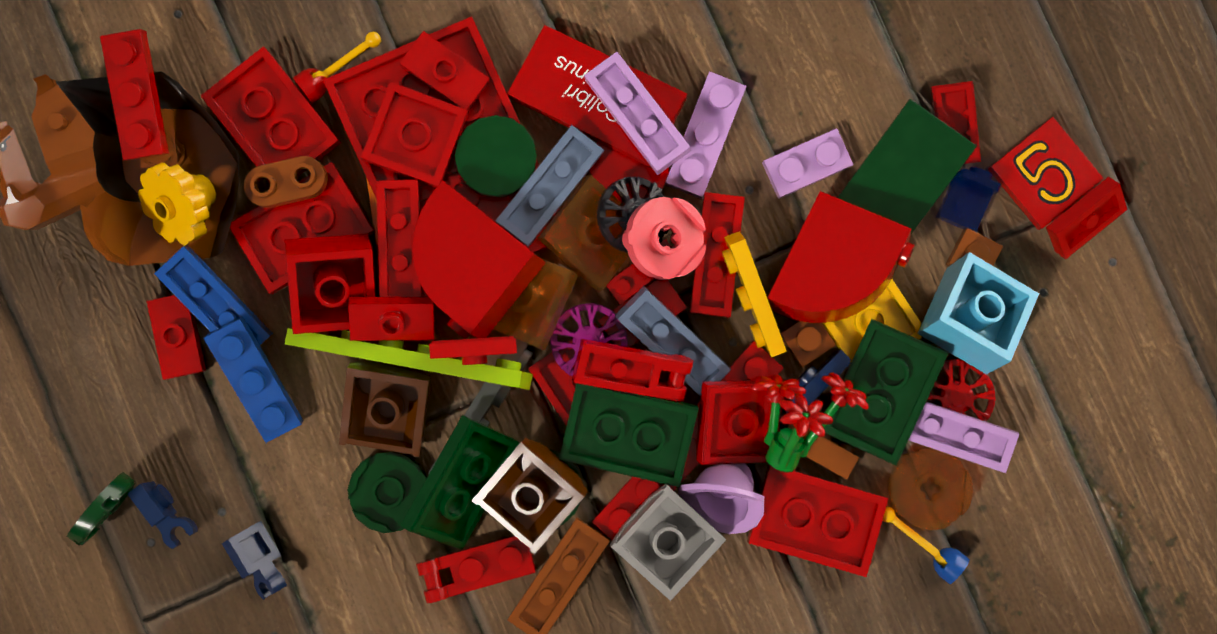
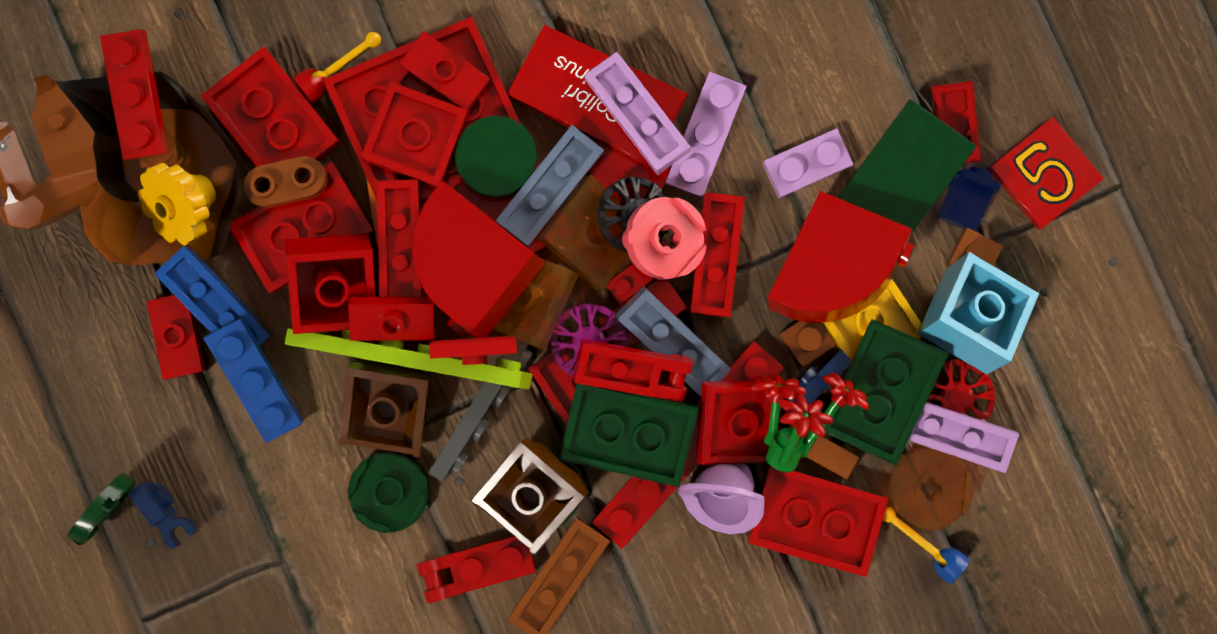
plate [222,521,287,600] -> none
dark green tile [401,415,520,550] -> none
light grey slope [610,484,726,601] -> none
yellow plate [722,231,787,358] -> none
red plate [1046,176,1128,259] -> none

